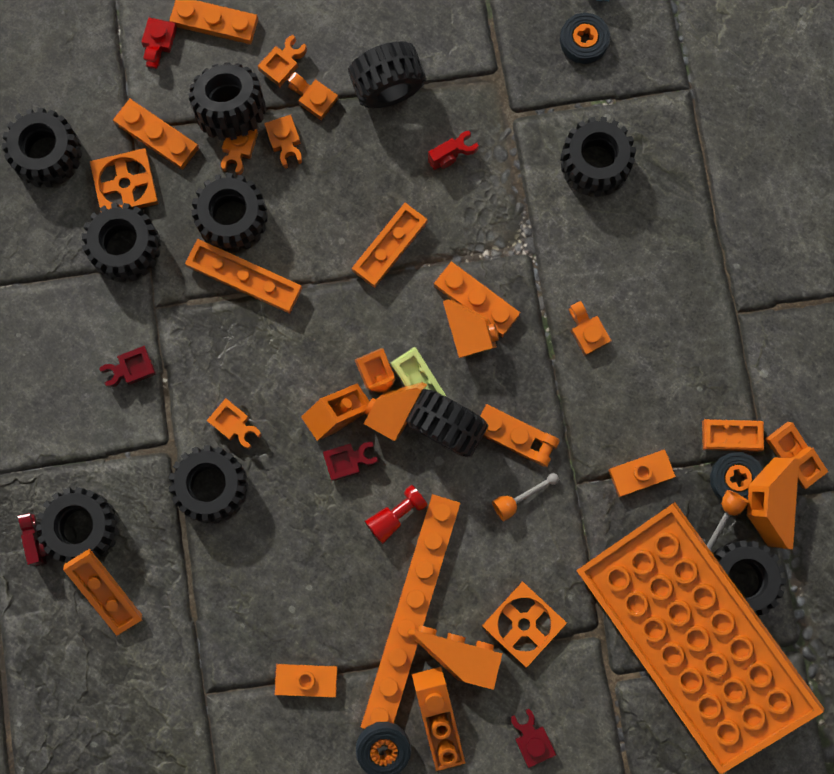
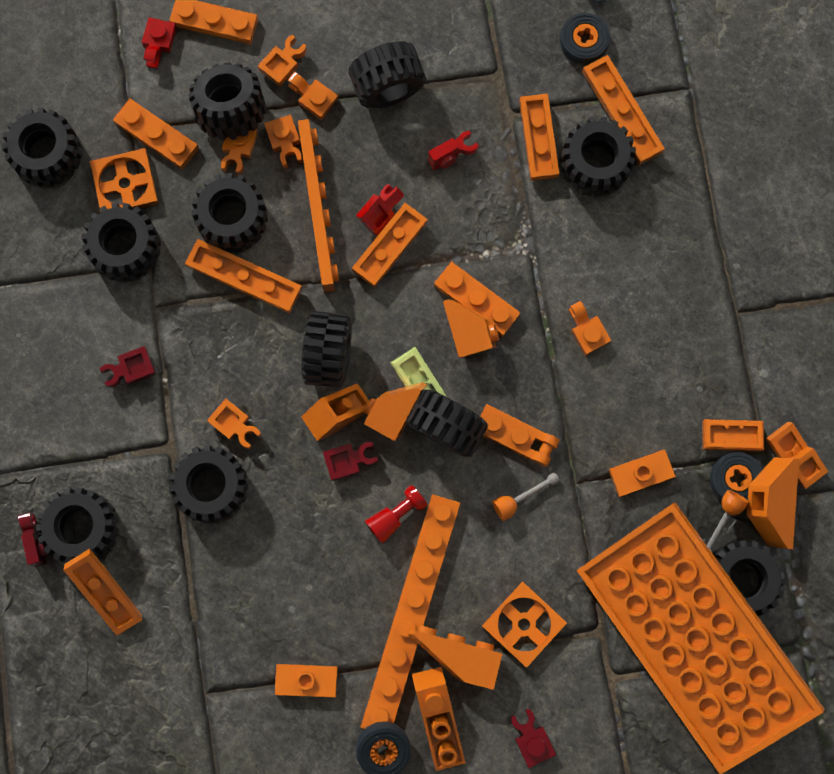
orange plate [355,348,395,392] -> none
none -> orange plate [298,119,339,293]
none -> black tyre [301,311,352,388]
none -> red plate [356,184,404,236]
none -> orange plate [519,93,559,181]
none -> orange plate [582,55,665,165]

